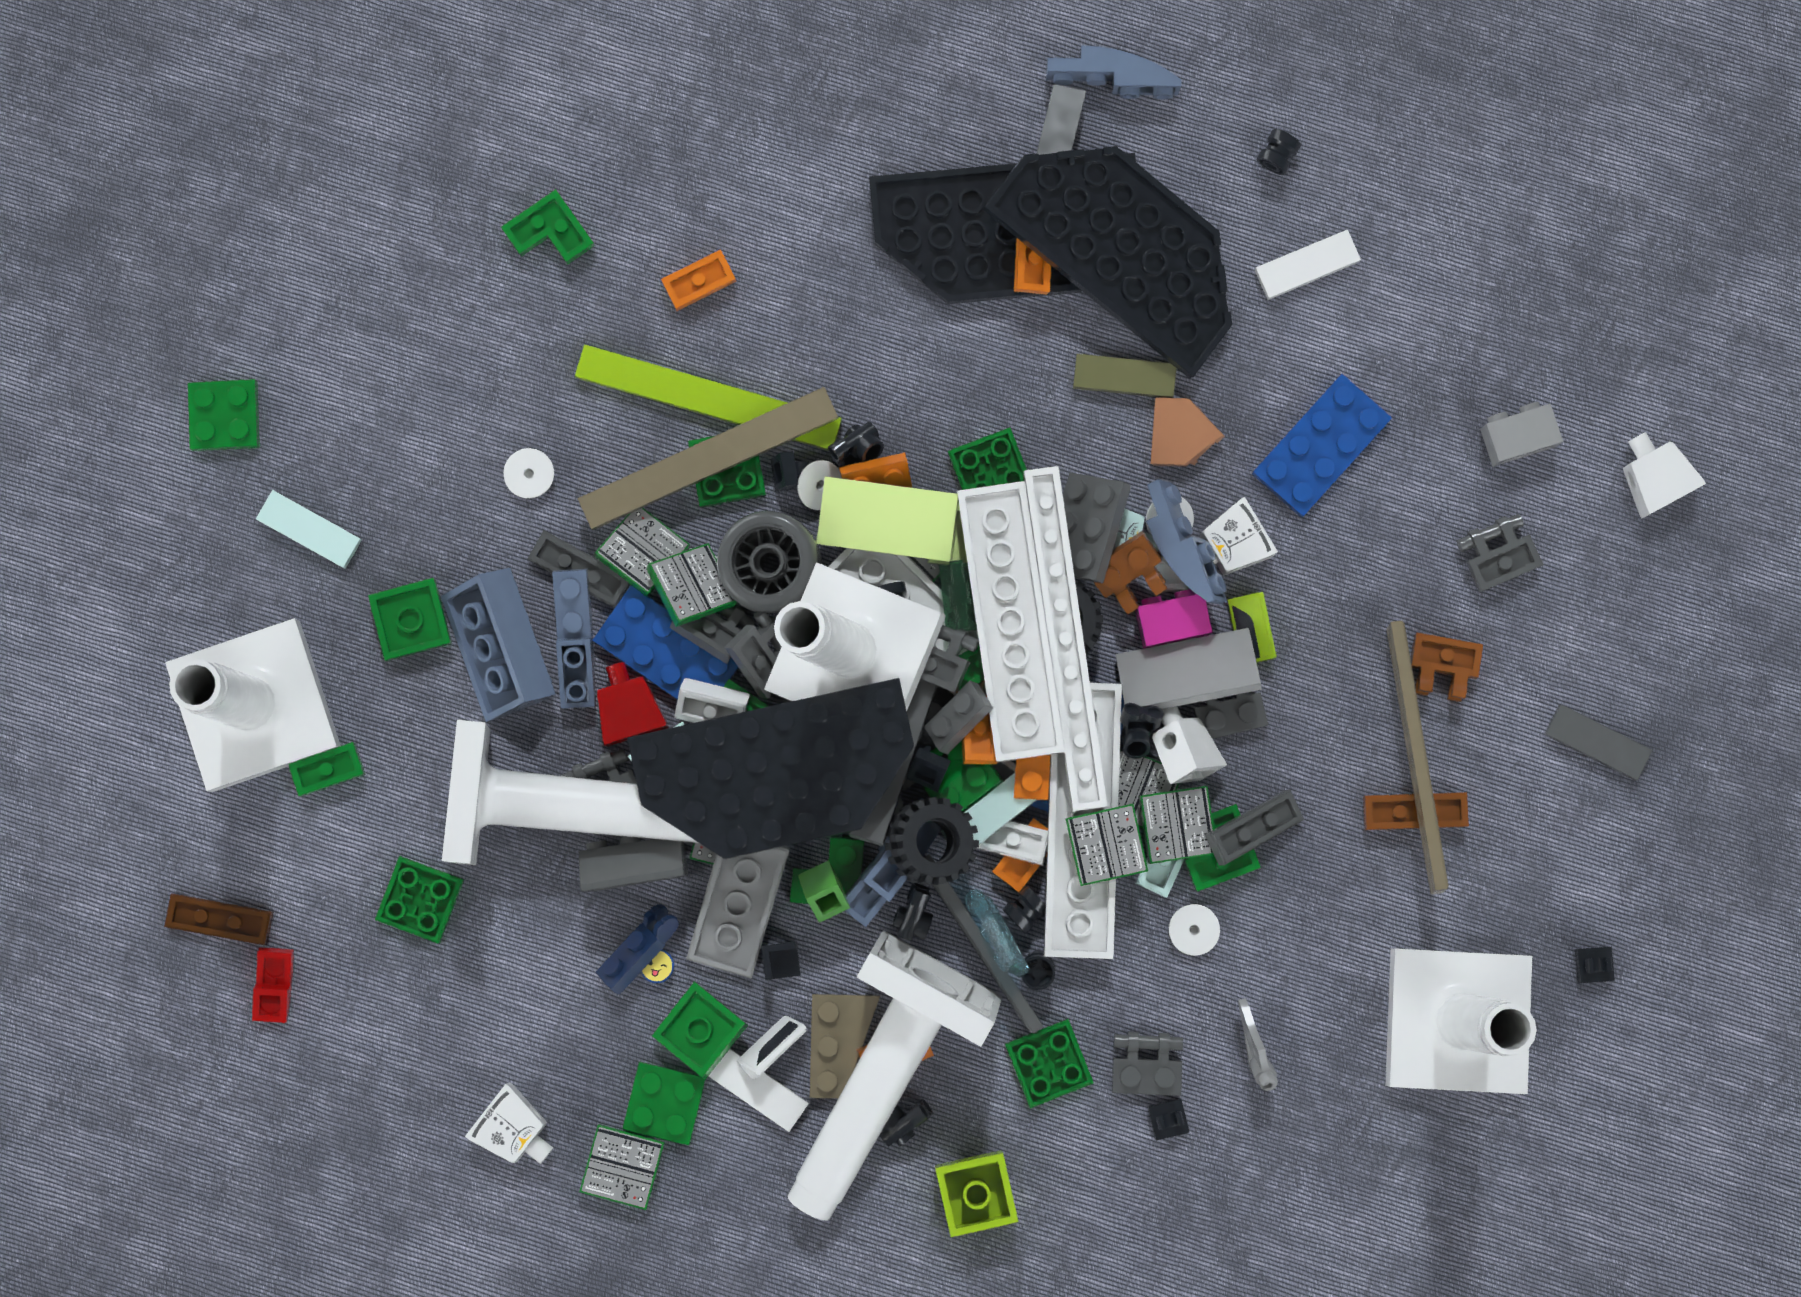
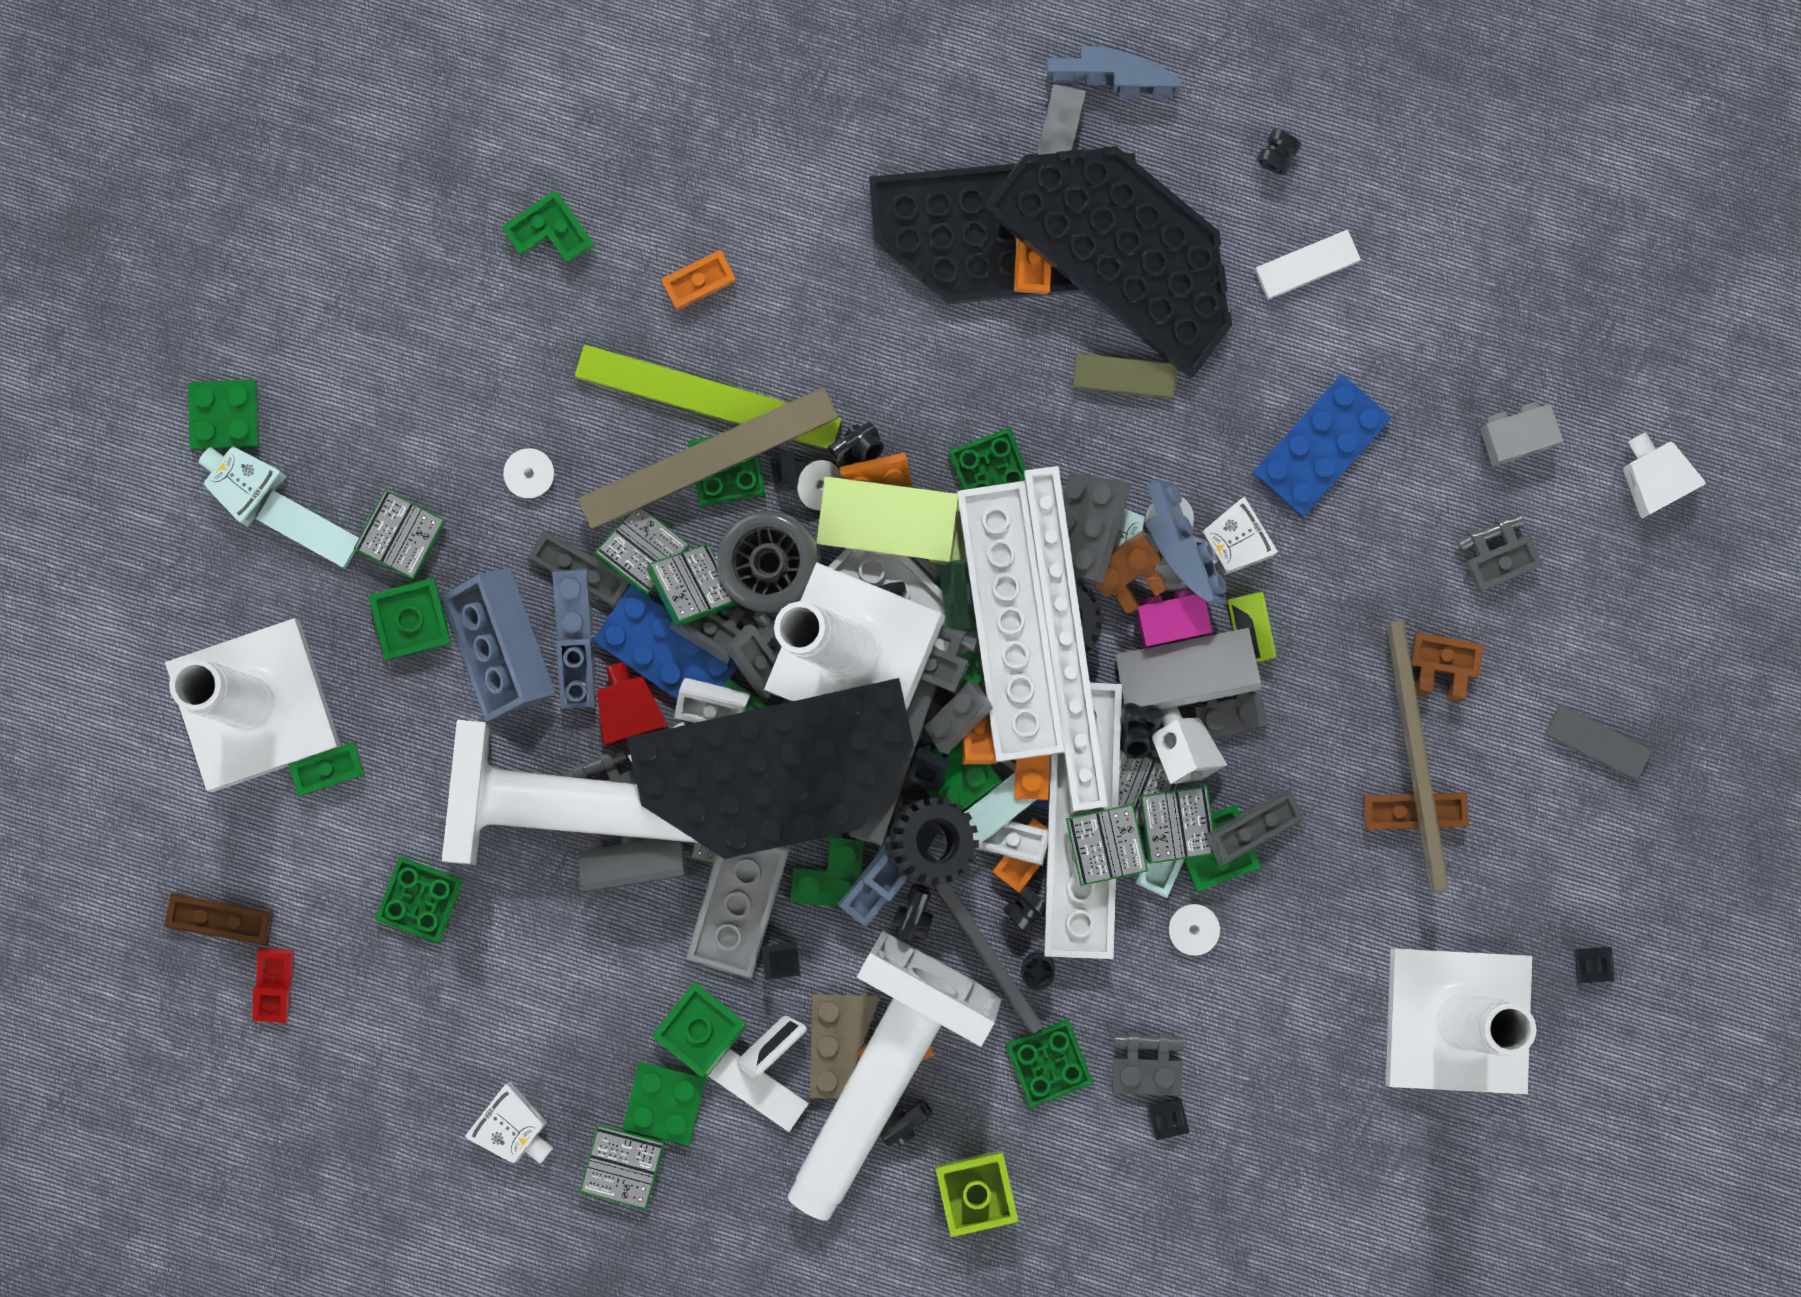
dark blue hinge [595,904,679,995] -> none
light yellow tile [641,949,675,983] -> none
bright green brick [798,860,850,923] -> none
clear light blue hinge [964,889,1030,978] -> none
nougat slope [1151,398,1225,467] -> none
light grey arm [1238,998,1278,1091] -> none
none -> light aqua torso [199,447,287,527]
none -> light grey tile [353,489,446,581]

